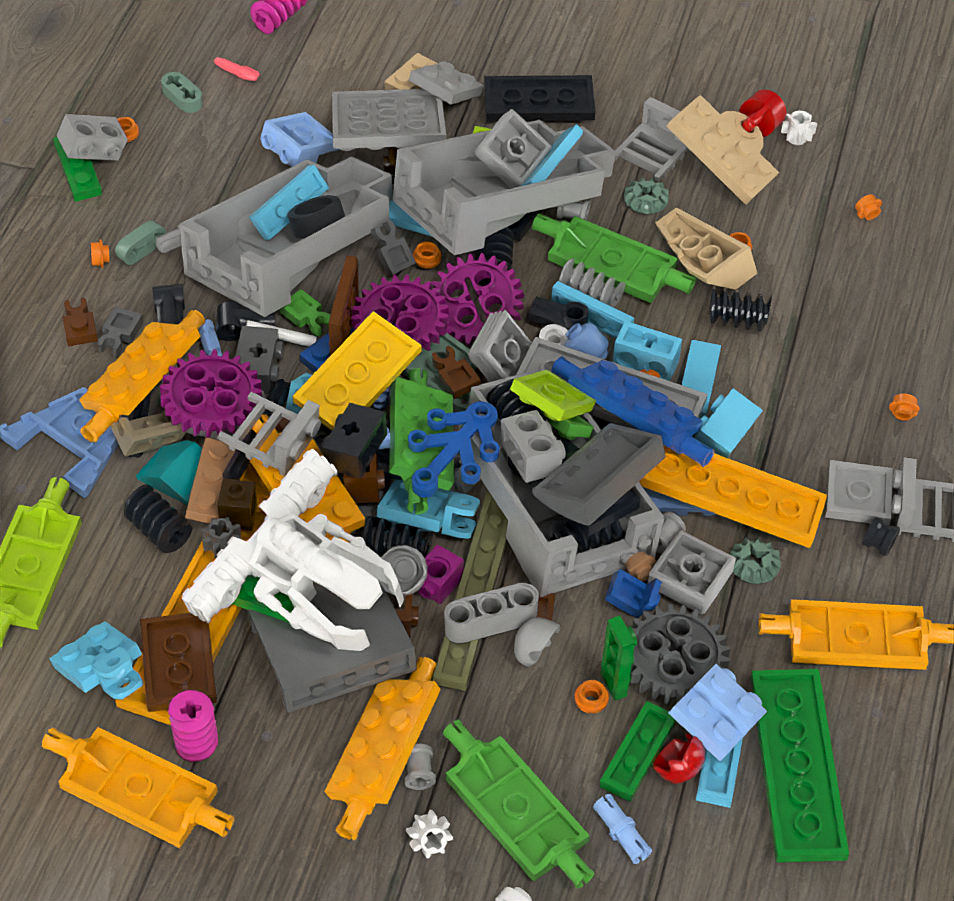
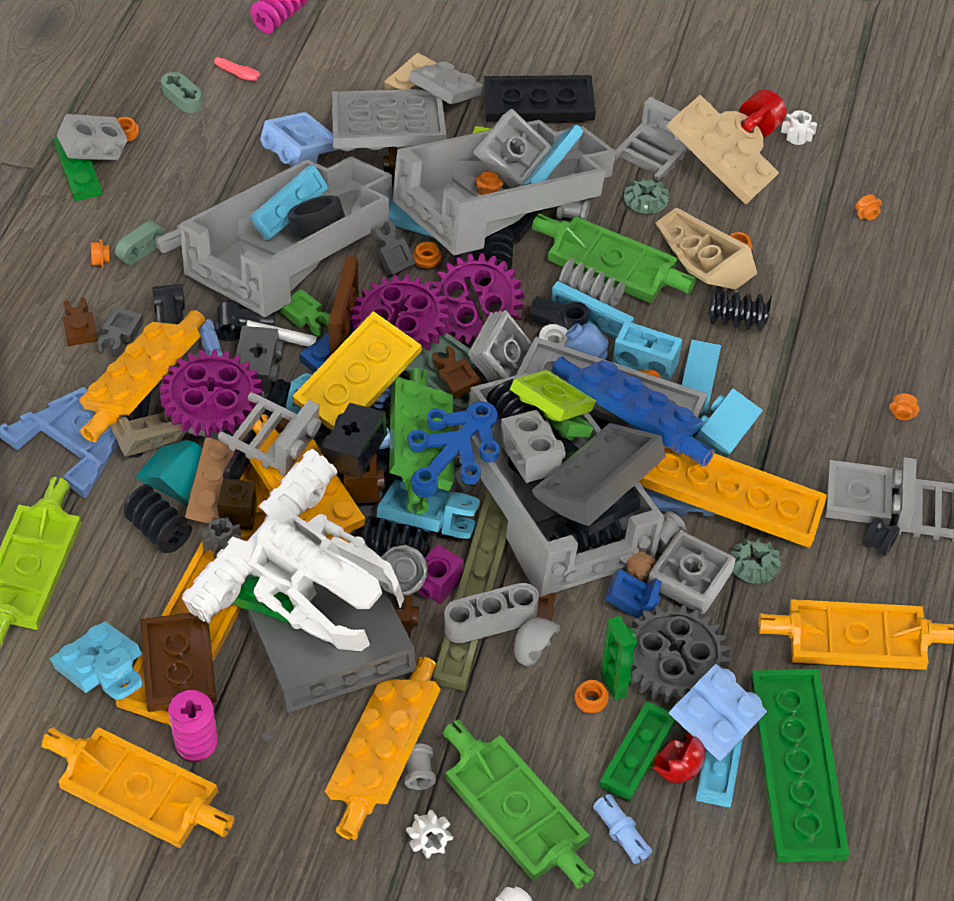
none -> orange plate [475,171,503,195]

